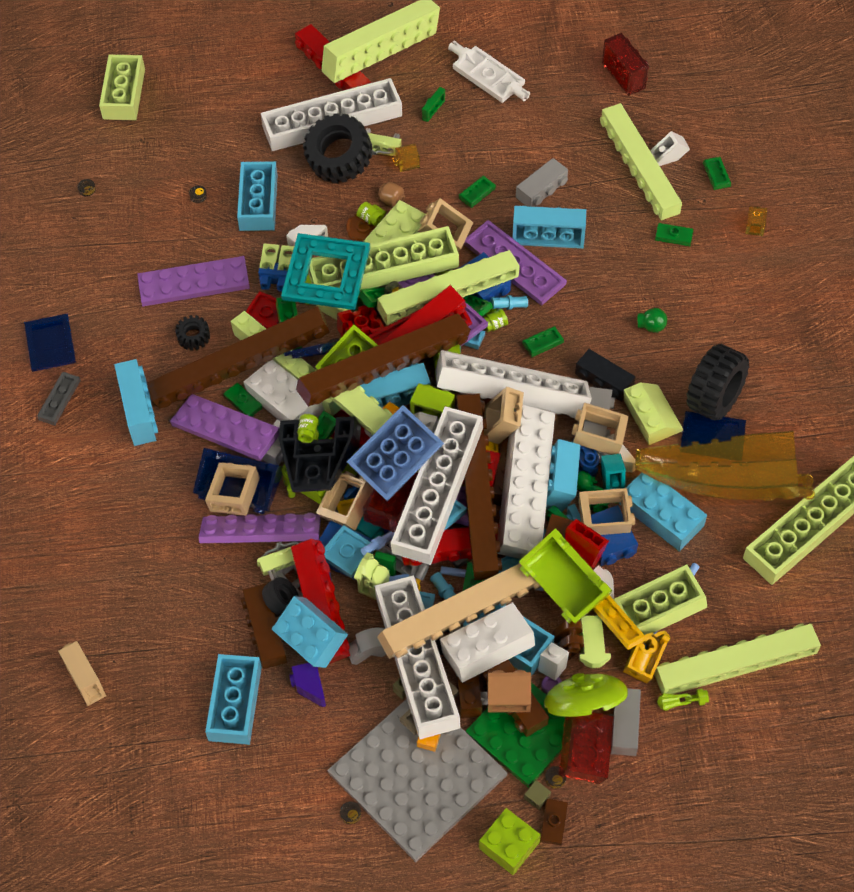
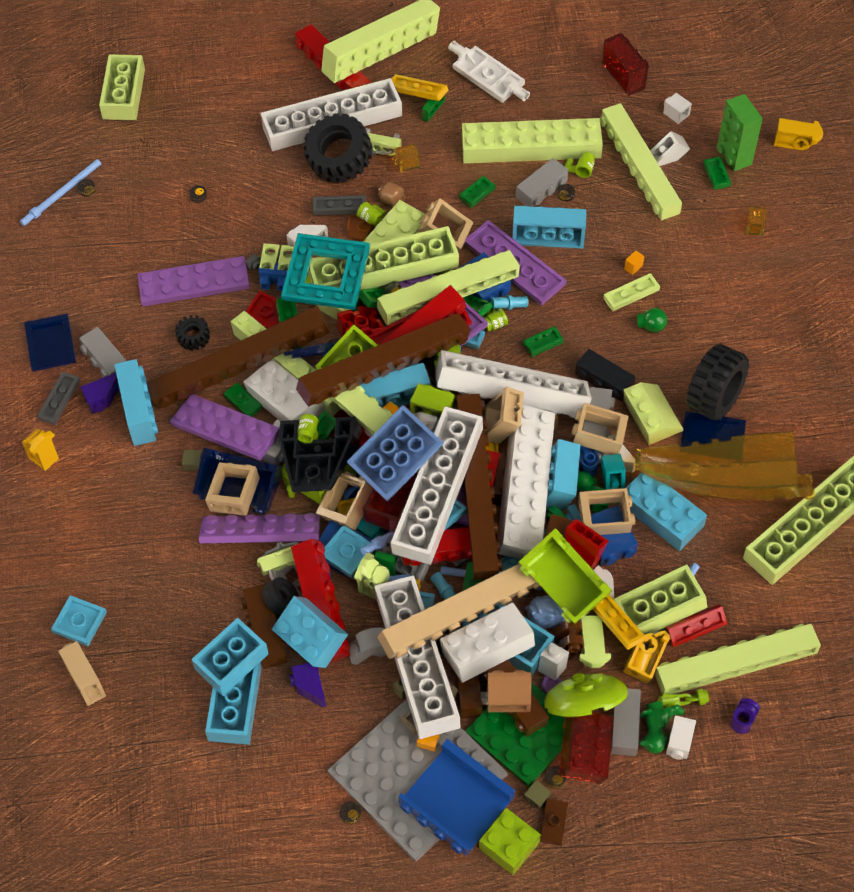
medium azure brick [237,161,278,231] -> none
green plate [655,223,694,246] -> none
none -> light blue bar [19,159,101,226]
none -> yellow piece [22,428,59,471]
none -> medium azure plate [51,595,107,646]
none -> light grey brick [79,327,126,378]
none -> dark purple slope [81,373,119,414]
none -> olive piece [182,450,203,471]
none -> medium azure brick [191,618,269,696]
none -> dark grey plate [246,254,261,270]
none -> dark grey plate [313,195,366,215]
none -> yellow plate [392,74,449,101]
none -> blue panel [398,739,515,856]
none -> yellowish green brick [462,118,603,164]
none -> light blue hair [525,596,566,629]
none -> clear smoke tile [557,184,575,202]
none -> lime piece [564,152,595,178]
none -> yellowish green plate [603,273,660,312]
none -> light orange piece [624,251,644,275]
none -> green animal [638,701,684,754]
none -> white brick [663,93,692,124]
none -> red plate [665,604,727,647]
none -> white slope [666,715,696,760]
none -> bright green brick [717,94,763,171]
none -> dark purple piece [731,698,760,734]
none -> yellow piece [774,118,823,150]

